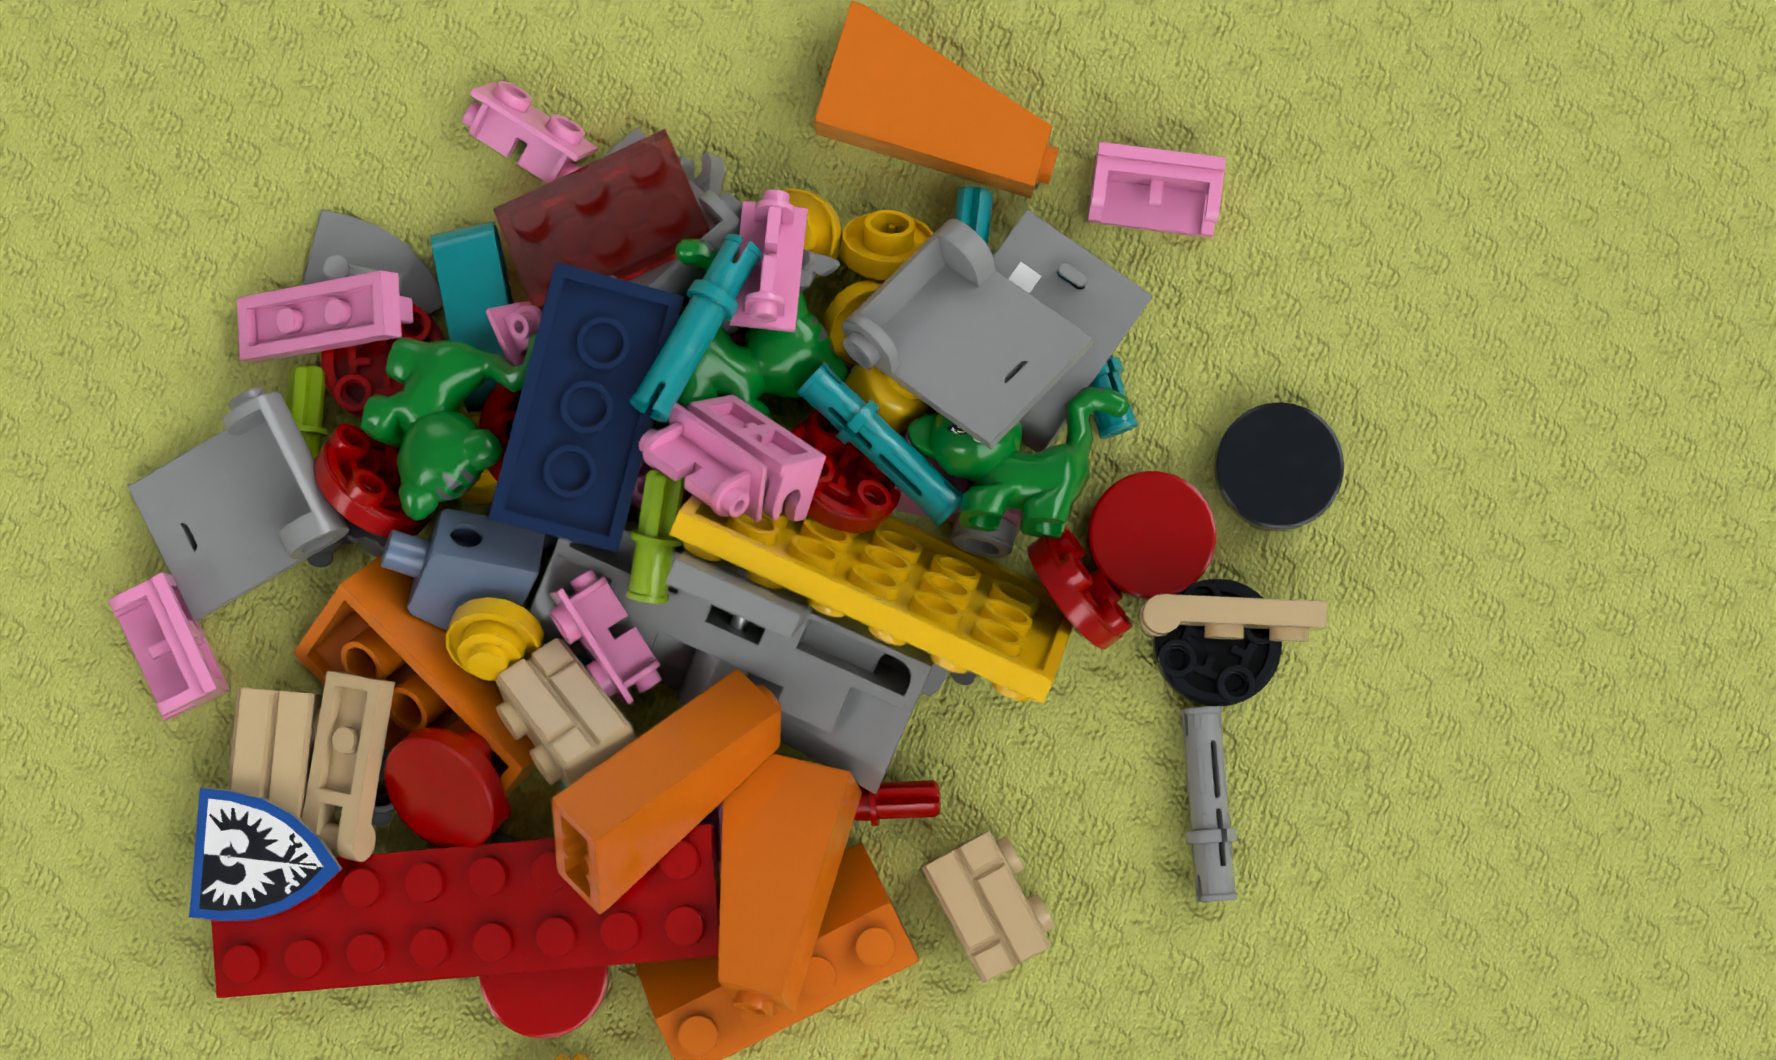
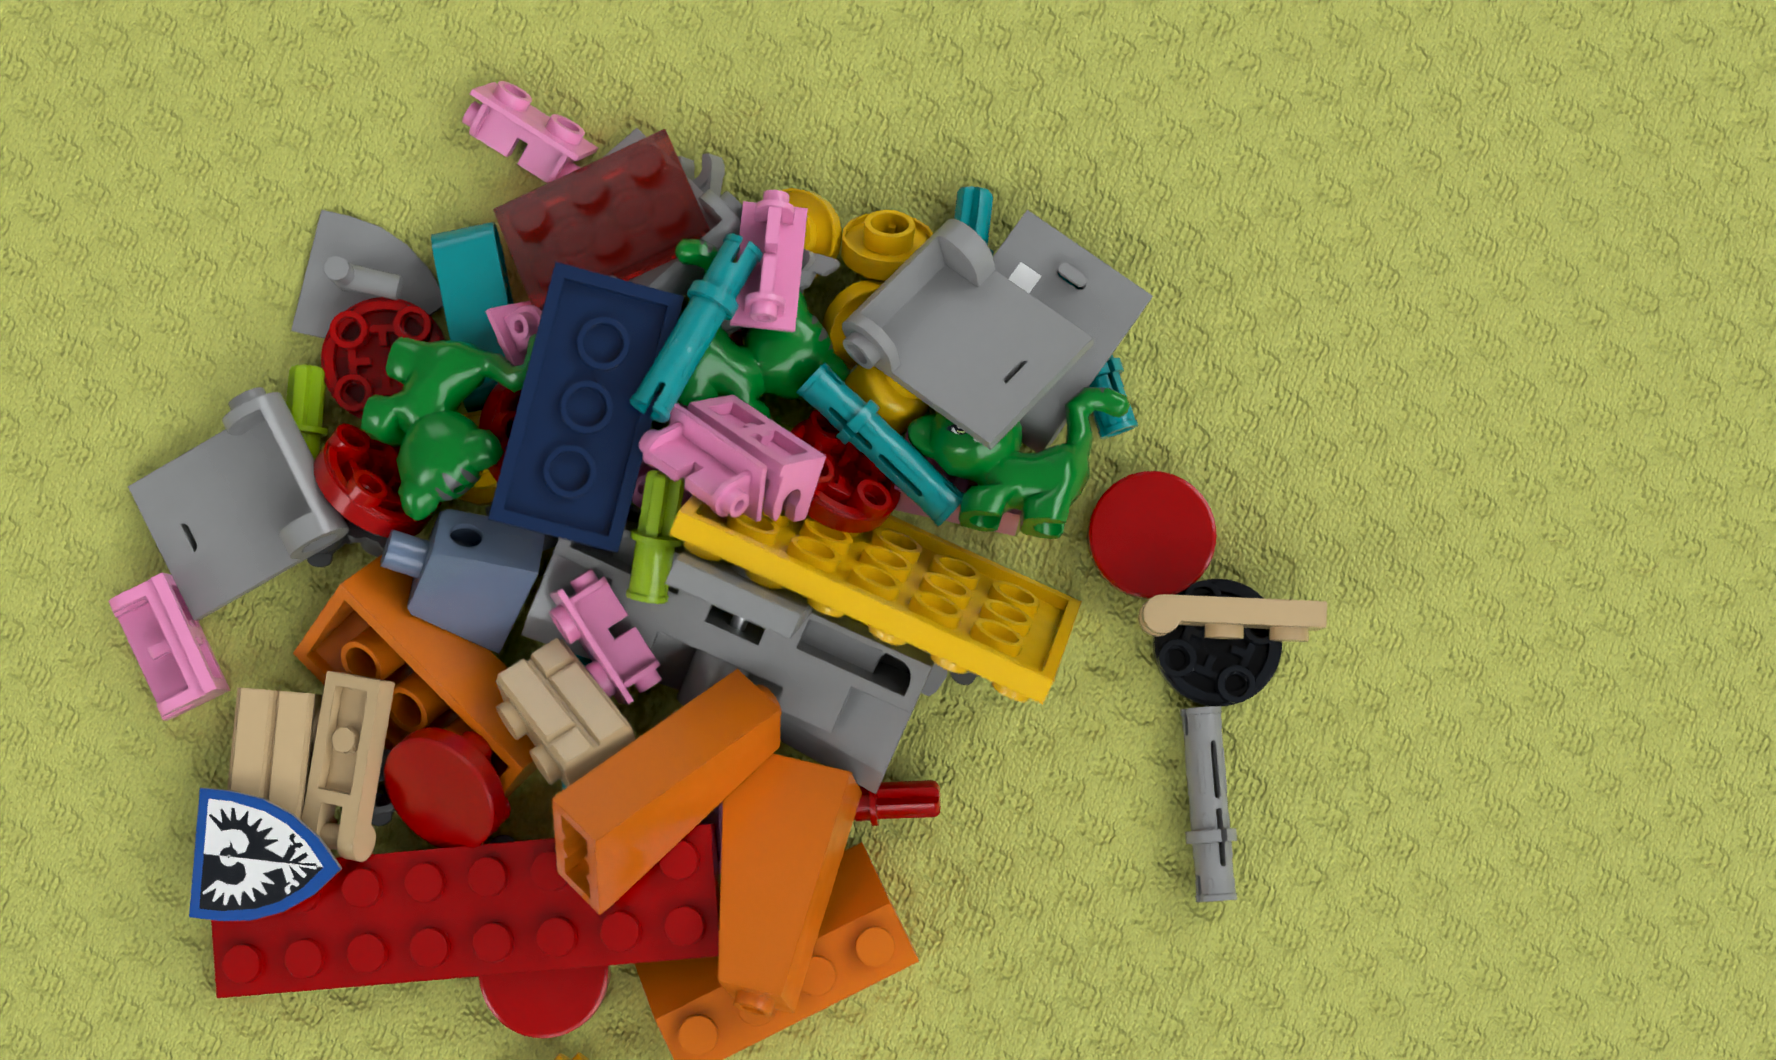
bright pink hinge [237,270,413,362] -> none
yellow plate [446,597,544,681] -> none
orange slope [814,1,1059,199] -> none
tan brick [921,830,1055,983] -> none
light grey tile [950,512,1017,558] -> none
red tile [1027,526,1132,650] -> none
bright pink hinge [1087,142,1226,238] -> none
black tile [1214,402,1344,531] -> none

